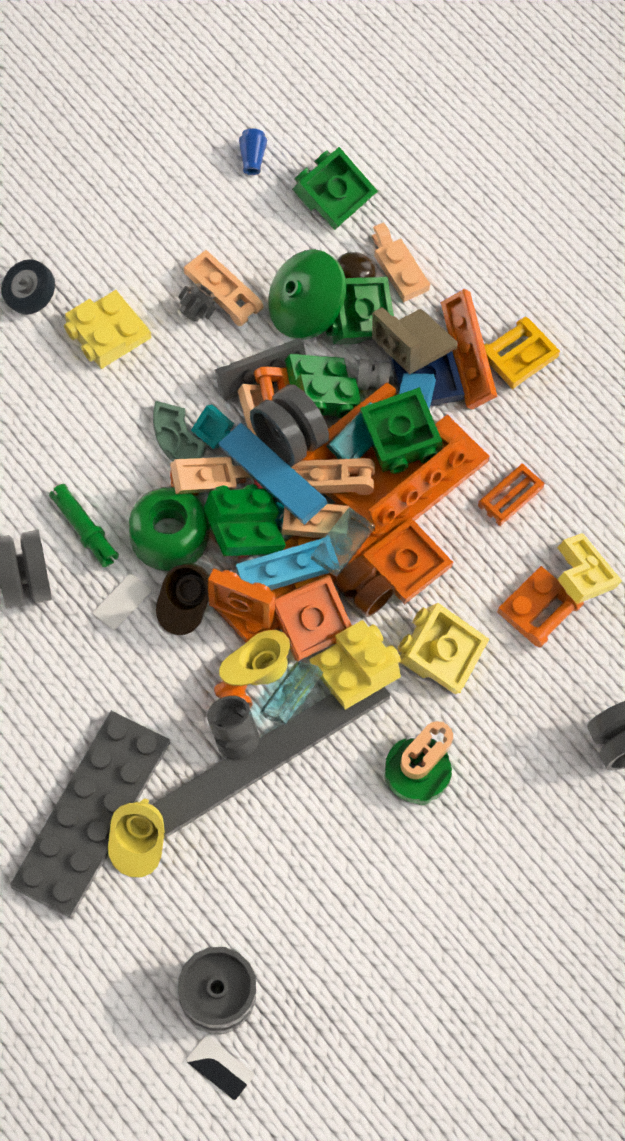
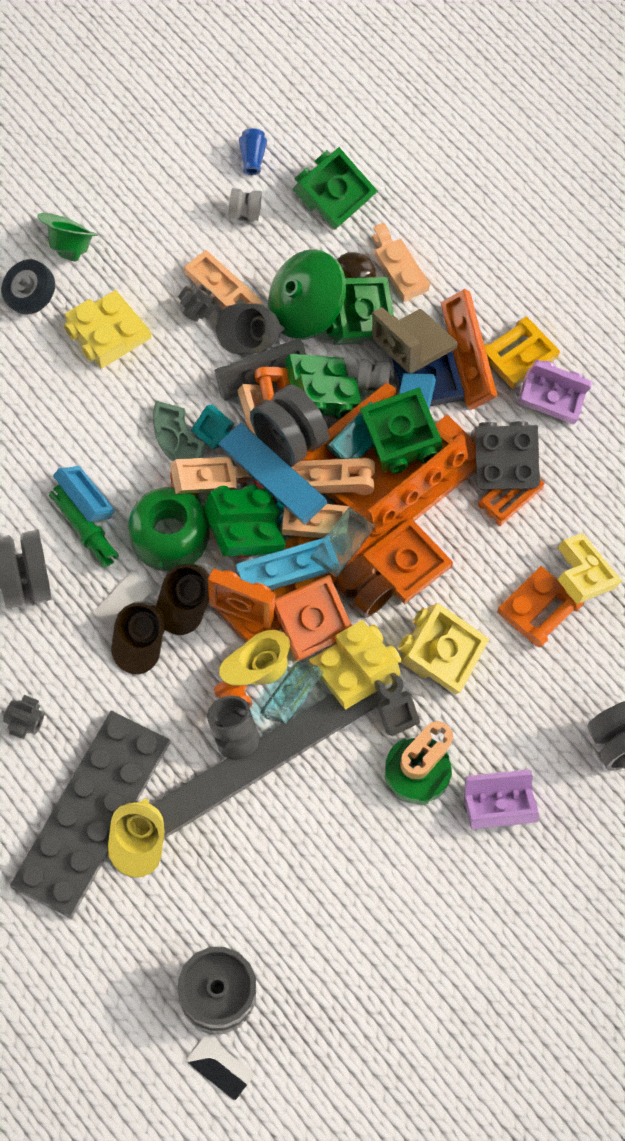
none -> dark grey gear [3,695,45,739]
none -> green piece [37,213,98,262]
none -> dark azure tile [53,466,115,522]
none -> dark brown cap [111,601,166,674]
none -> dark grey piece [216,304,285,353]
none -> light grey wheel [229,188,262,221]
none -> dark grey plate [375,673,420,737]
none -> lavender bracket [464,770,539,829]
none -> dark grey bracket [471,421,540,490]
none -> lavender bracket [517,360,593,425]

